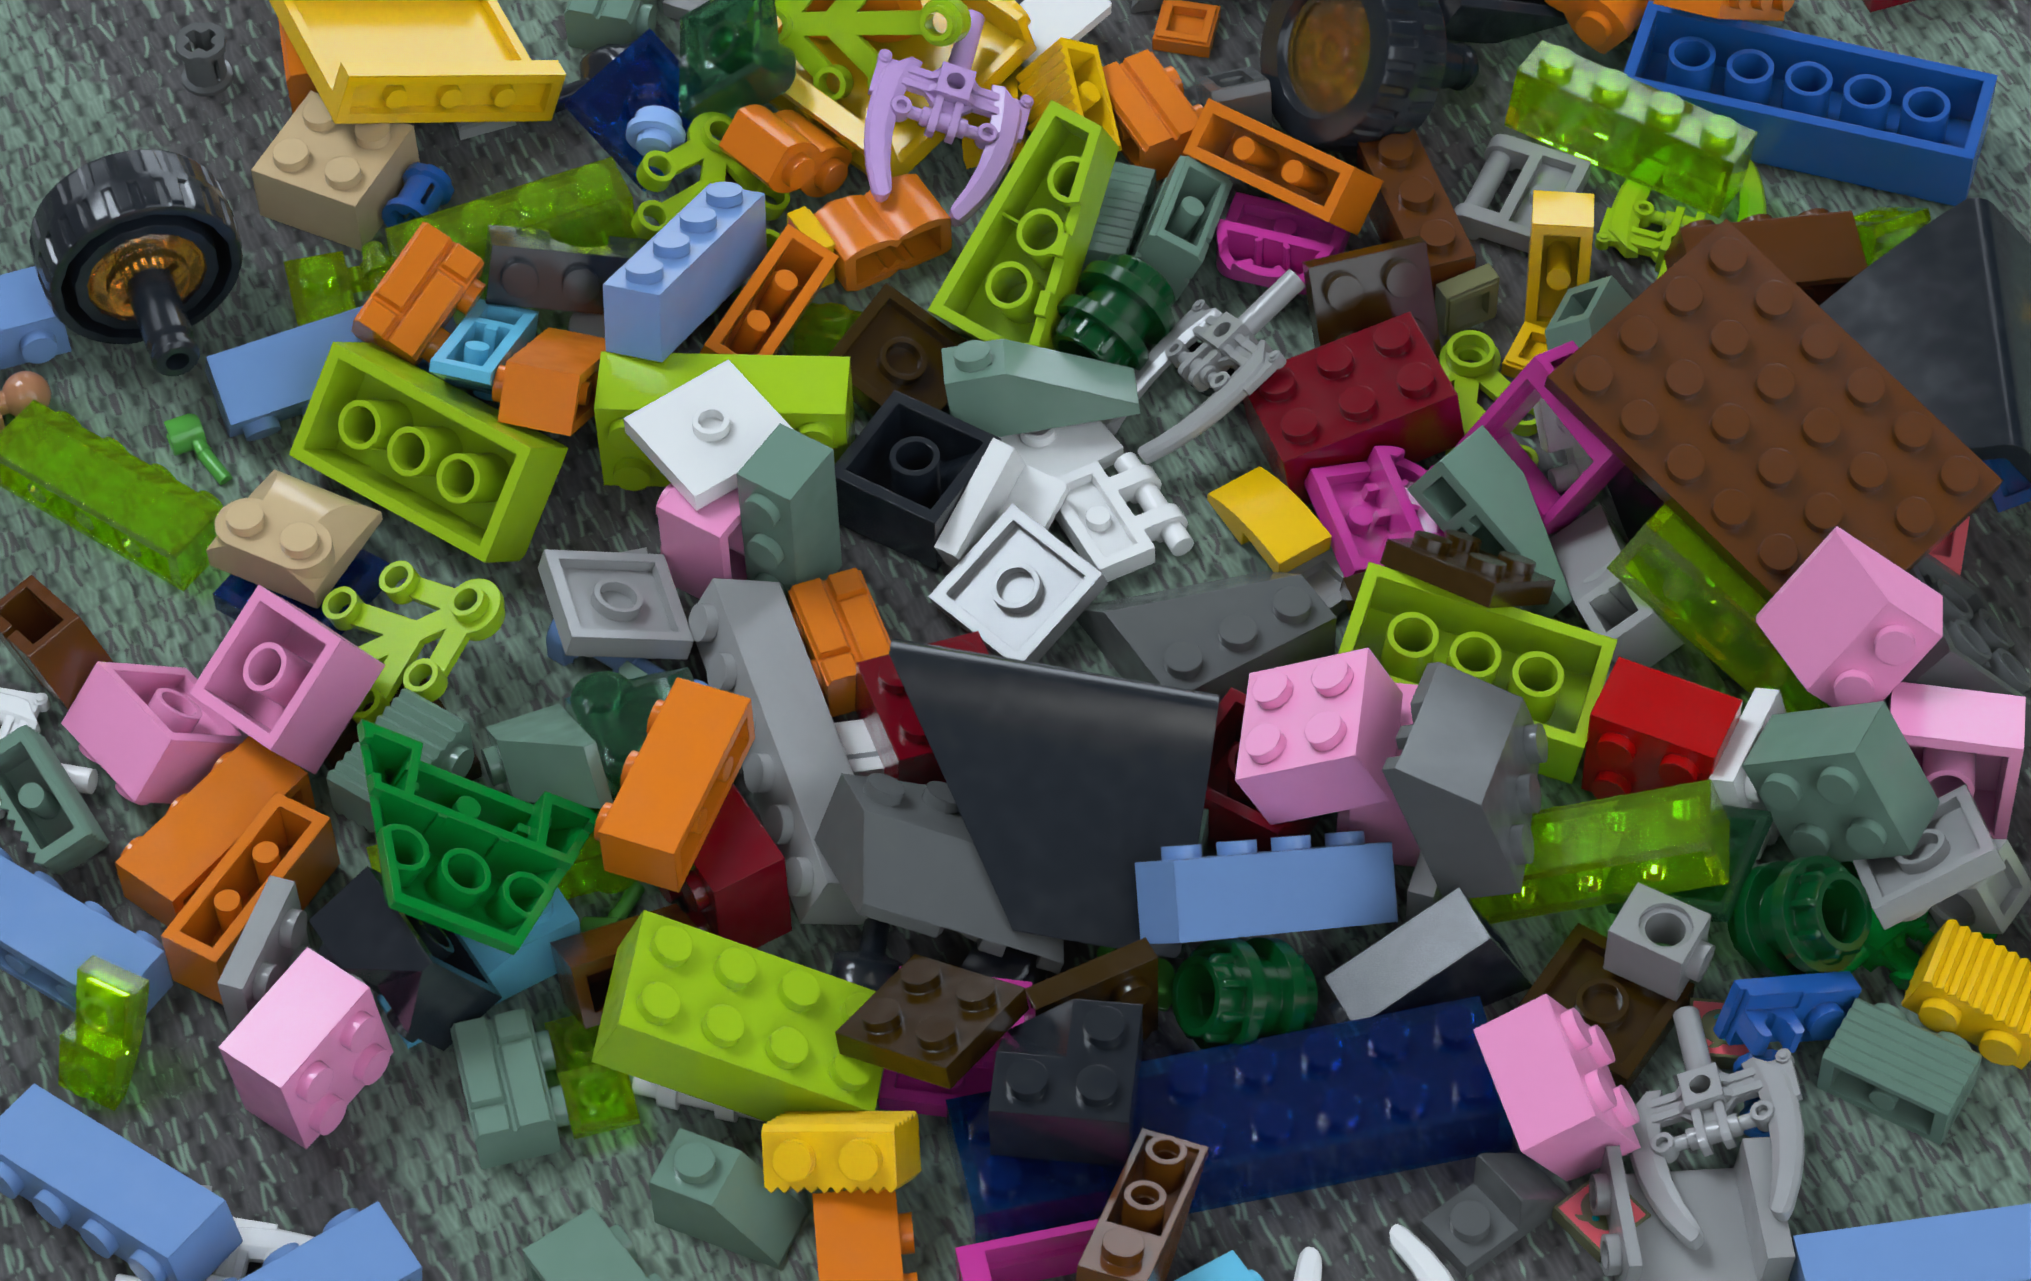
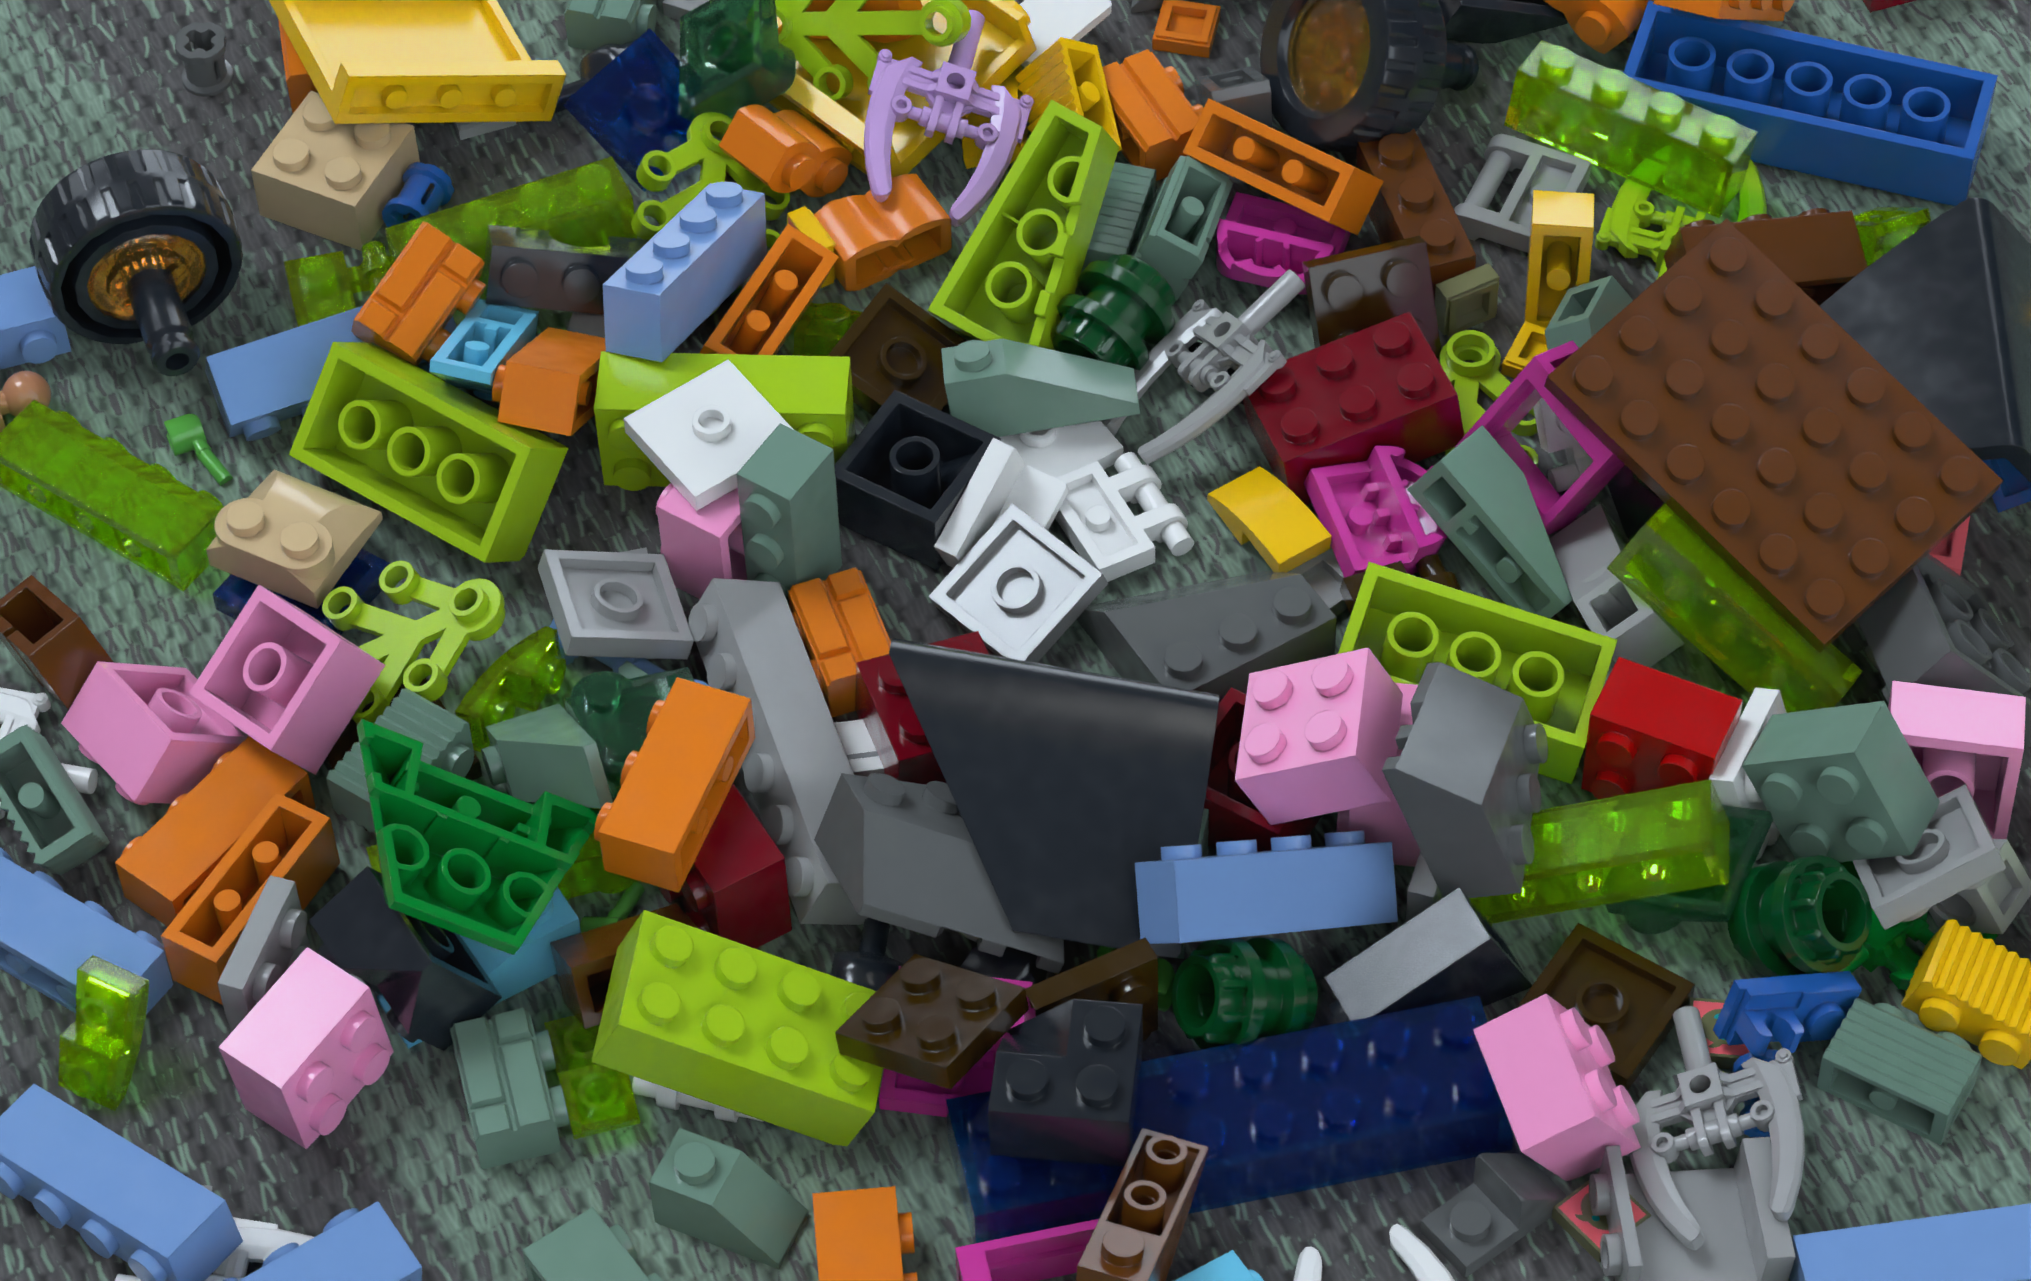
light blue plate [626,105,686,156] -> none
yellow brick [761,1111,921,1193] -> none
dark brown plate [1380,529,1556,608] -> none
light grey brick [1603,882,1715,1002] -> none
bright pink slope [1756,526,1943,707] -> none
none -> clear neon green slope [455,626,566,752]

